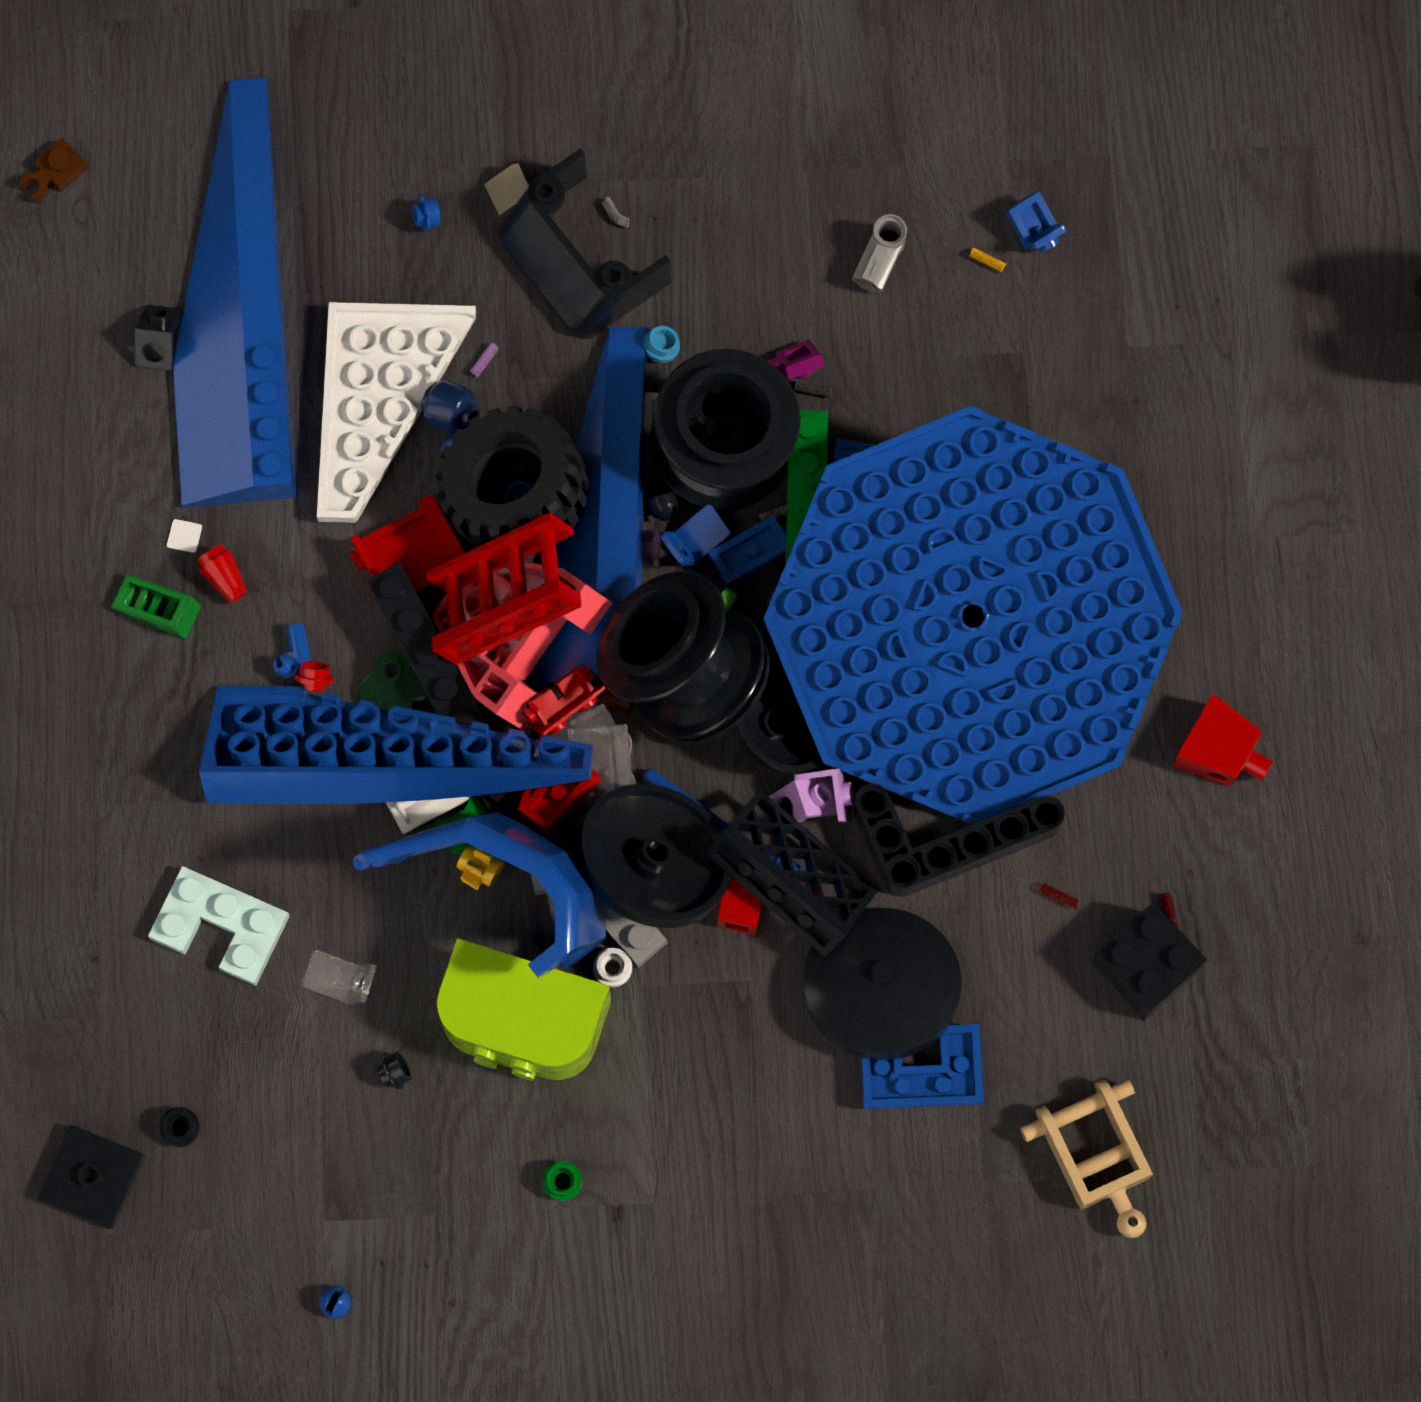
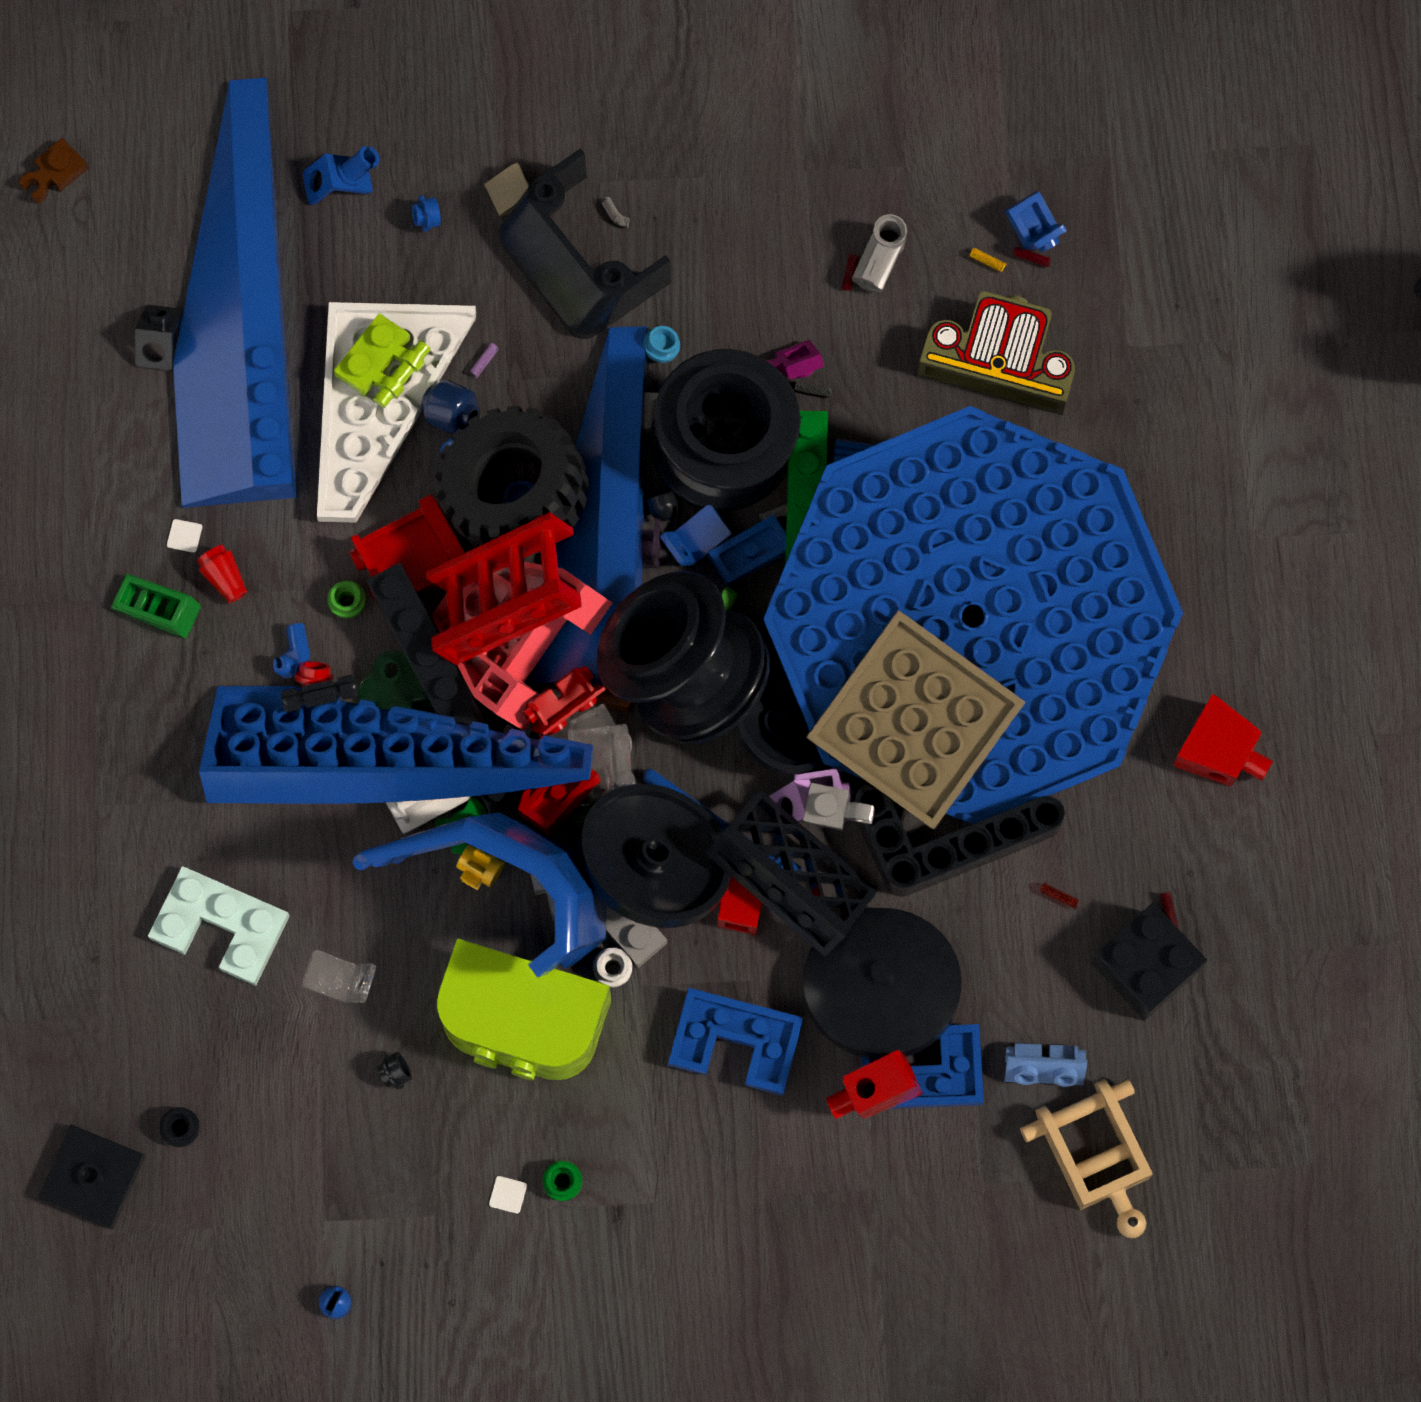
none -> black axle [281,675,358,713]
none -> blue bracket [302,145,380,205]
none -> bright green plate [327,580,366,619]
none -> lime plate [334,313,431,408]
none -> white sticker [489,1176,527,1214]
none -> blue plate [668,988,803,1096]
none -> light grey plate [803,783,875,830]
none -> dark tan plate [806,610,1026,829]
none -> red torso [826,1050,923,1119]
none -> dark red leg [841,254,860,291]
none -> brick [918,291,1075,415]
none -> medium blue hinge [1004,1043,1087,1087]
none -> dark red leg [1013,246,1050,268]

